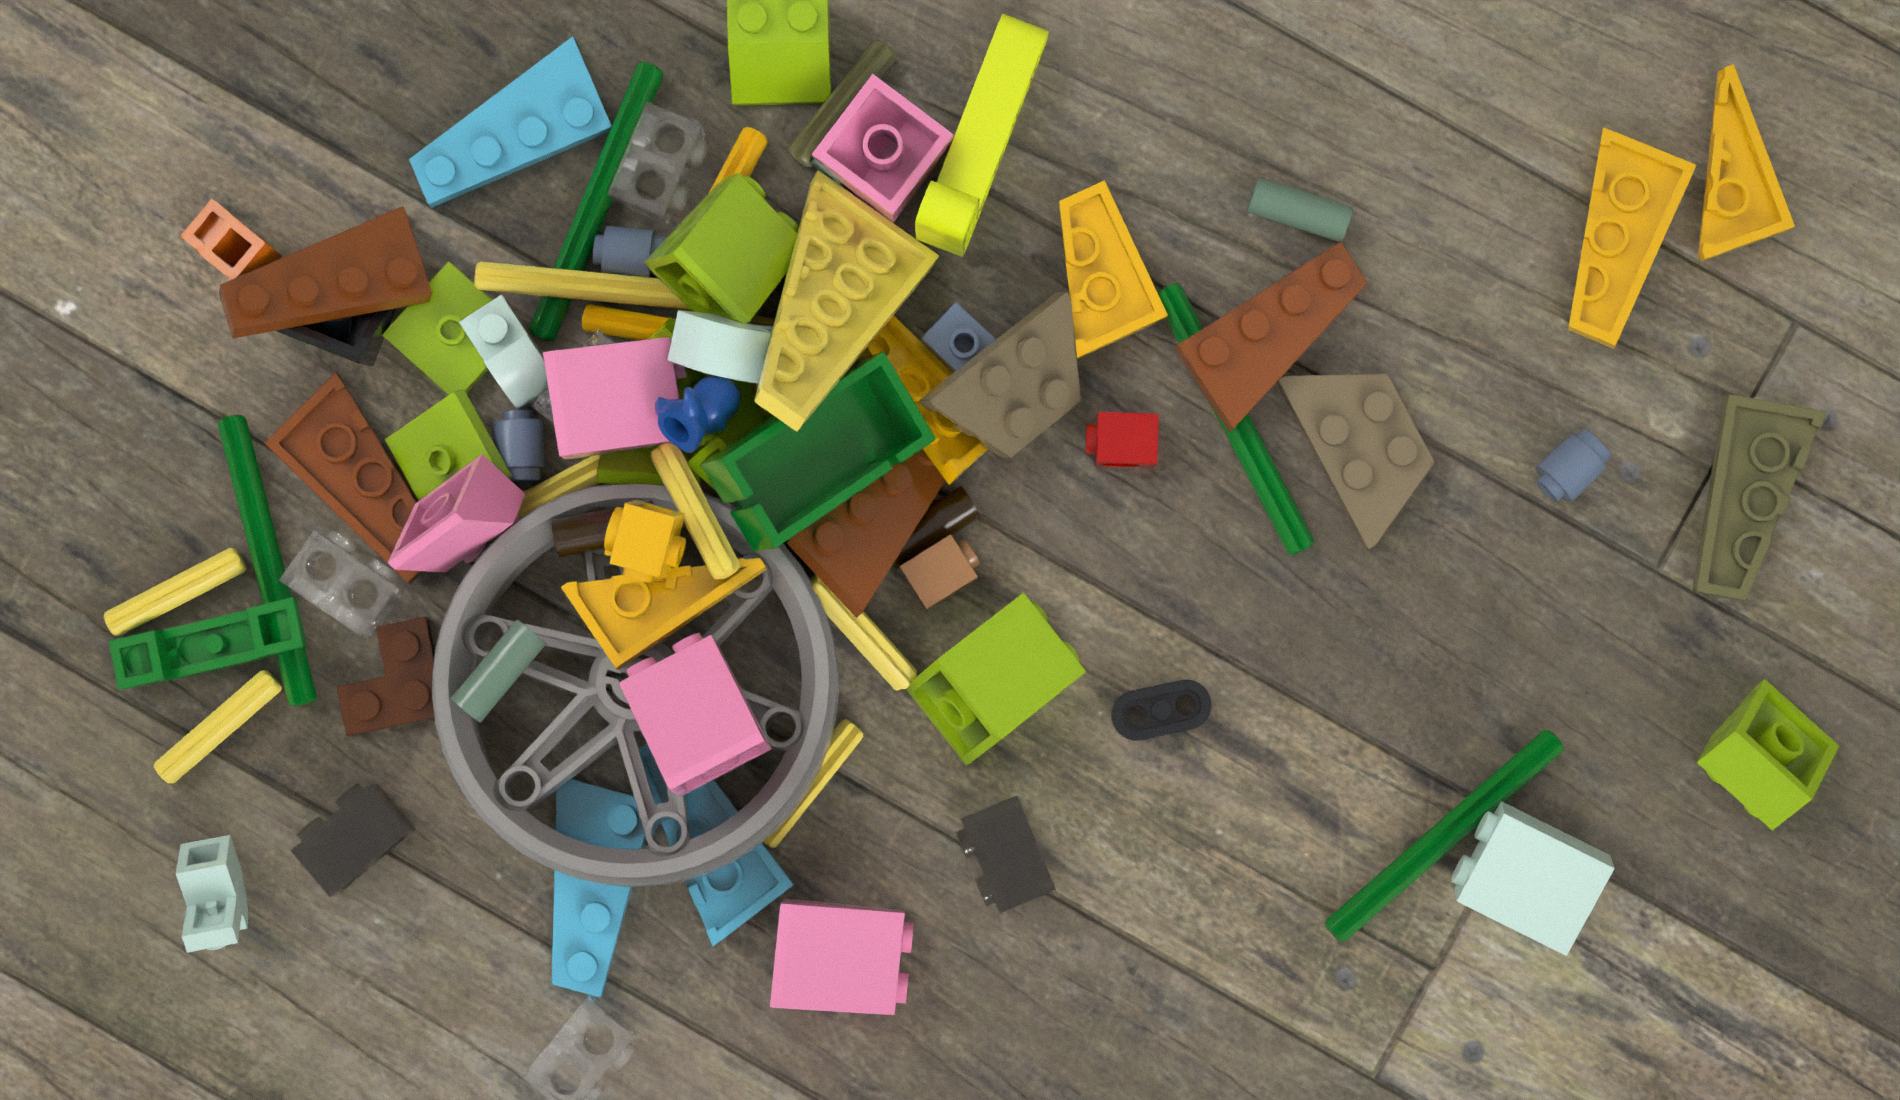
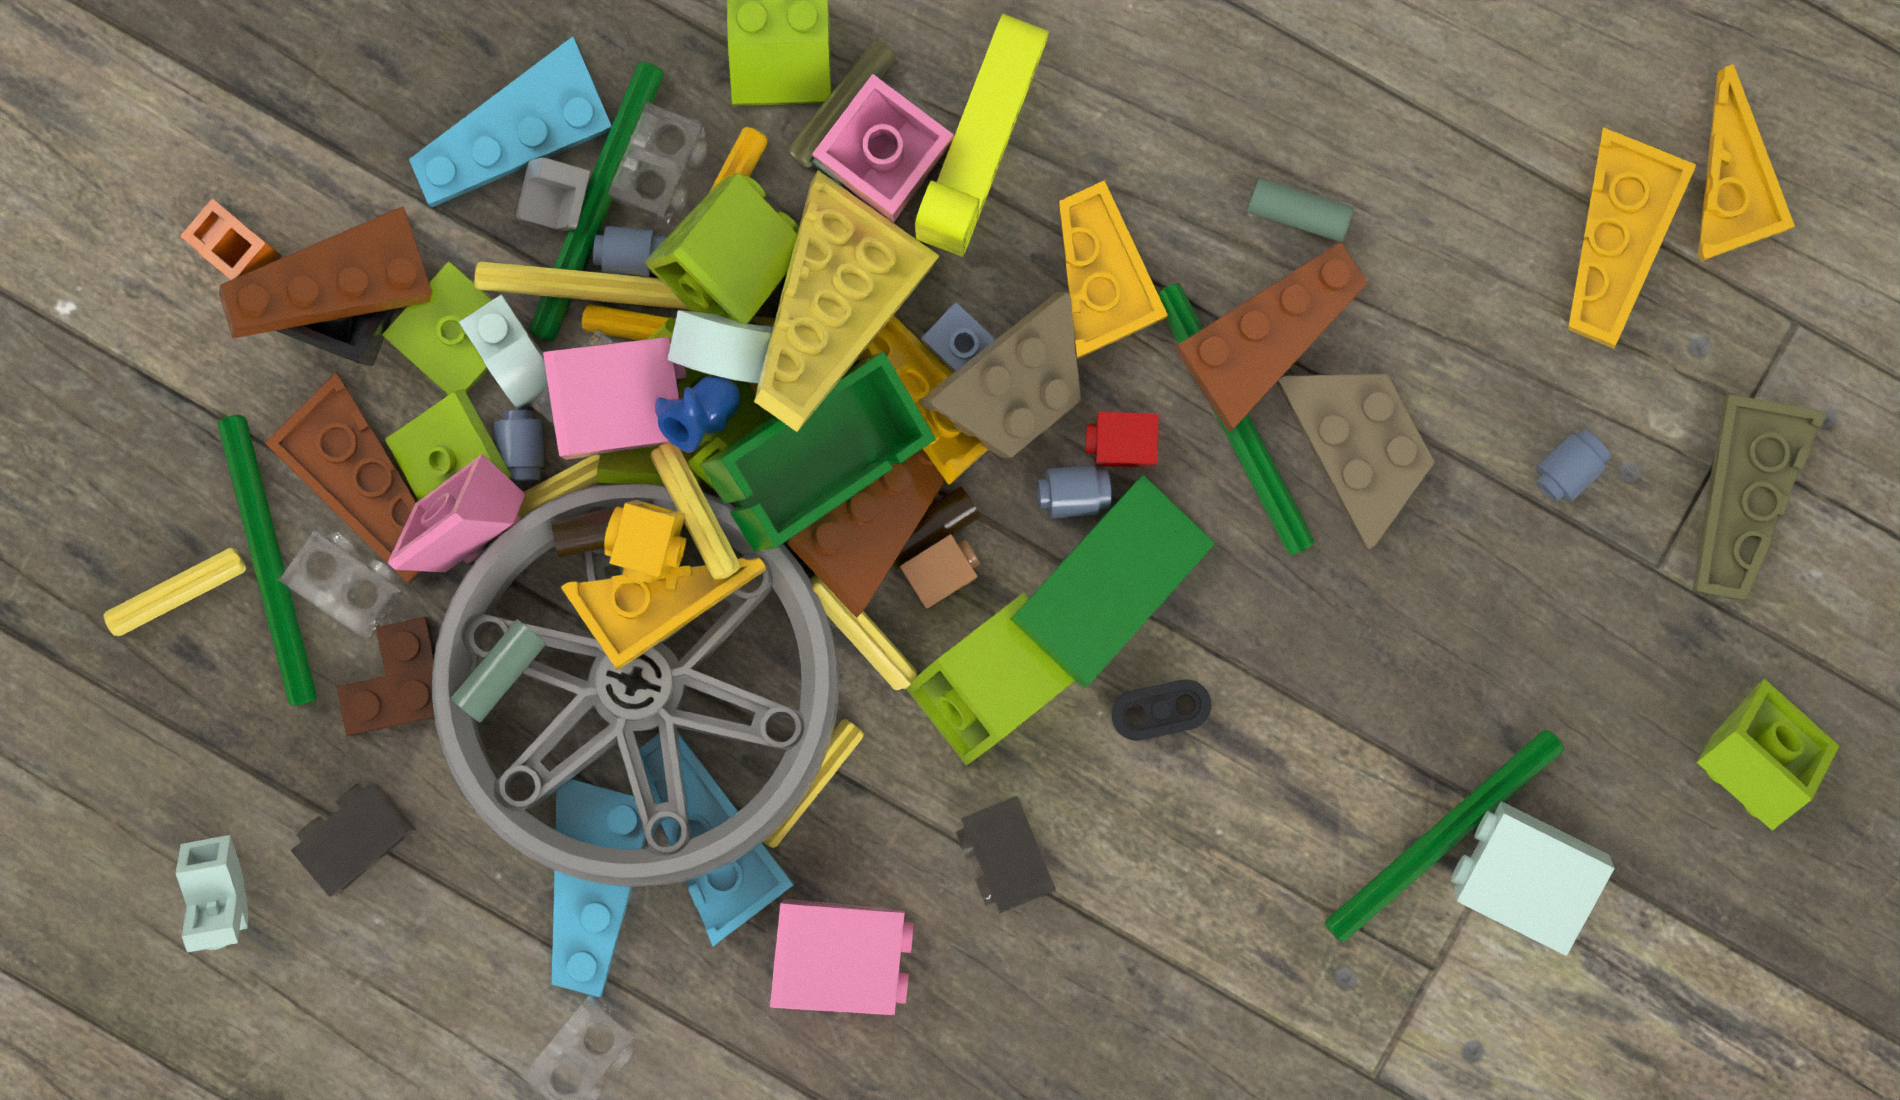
green slope [108,597,307,690] -> none
light yellow axle [153,670,282,784] -> none
bright pink slope [619,633,772,797] -> none
none -> light grey panel [516,157,590,232]
none -> green tile [1010,475,1215,689]
none -> sand blue brick [1036,465,1111,519]

